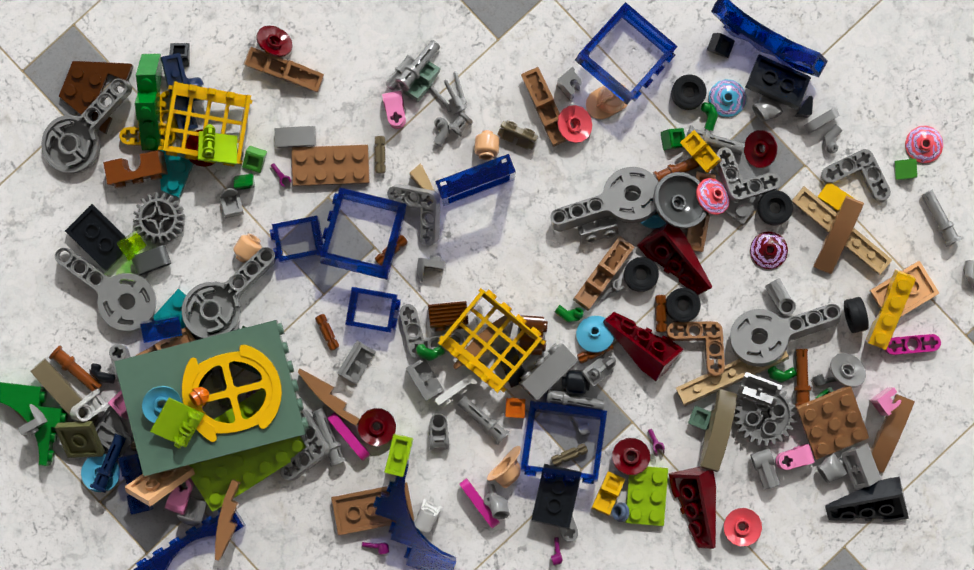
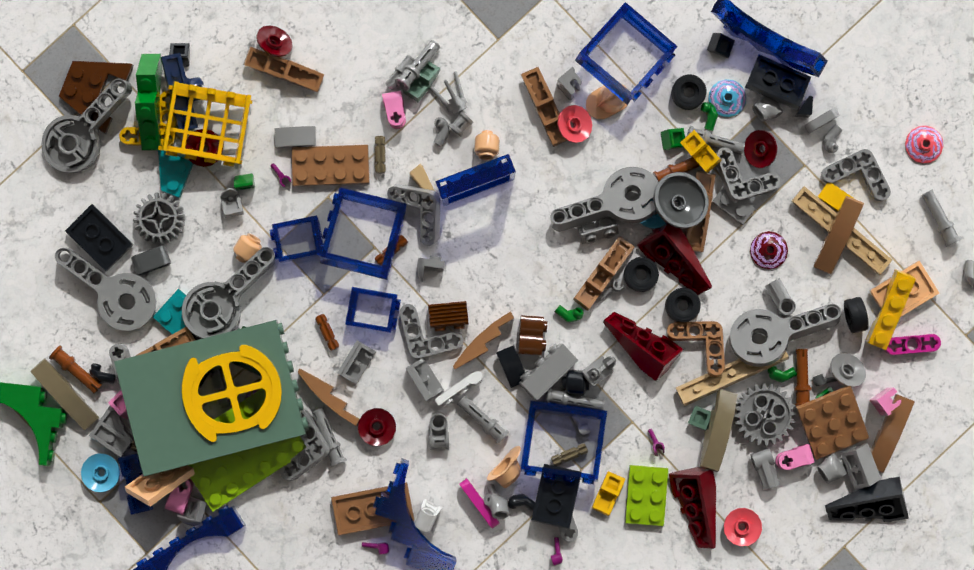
light grey plate [18,404,48,436] -> none
olive plate [55,421,105,458] -> none
white piece [70,389,109,422] -> none
dark blue pin [90,433,127,493] -> none
dark orange arch [103,150,168,188] -> none
clear neon green panel [117,230,146,261] -> none
clear blue panel [140,314,183,343] -> none
medium azure dish [142,386,182,423] -> none
lime hinge [150,397,204,449] -> none
orange plate [189,387,209,407] -> none
lime hinge [198,124,237,165] -> none
medium nougat slope [215,479,241,561] -> none
bright green slope [242,146,267,173] -> none
dark pink beam [328,412,370,461] -> none
lime panel [384,434,413,477] -> none
green arm [416,344,445,361] -> none
yellow window [438,288,546,393] -> none
dark tan hinge [497,121,538,150] -> none
orange plate [505,398,526,418] -> none
medium azure dish [576,316,614,353] -> none
dark orange axle [577,344,614,364] -> none
sand blue plate [611,503,629,522] -> none
dark red dish [612,438,650,475] -> none
dark orange axle [655,295,667,332] -> none
dish [696,178,730,215] -> none
light grey hinge [737,372,782,409] -> none
black tyre [757,190,793,226] -> none
bright green slope [894,159,917,180] -> none
none -> black arm [508,494,535,511]

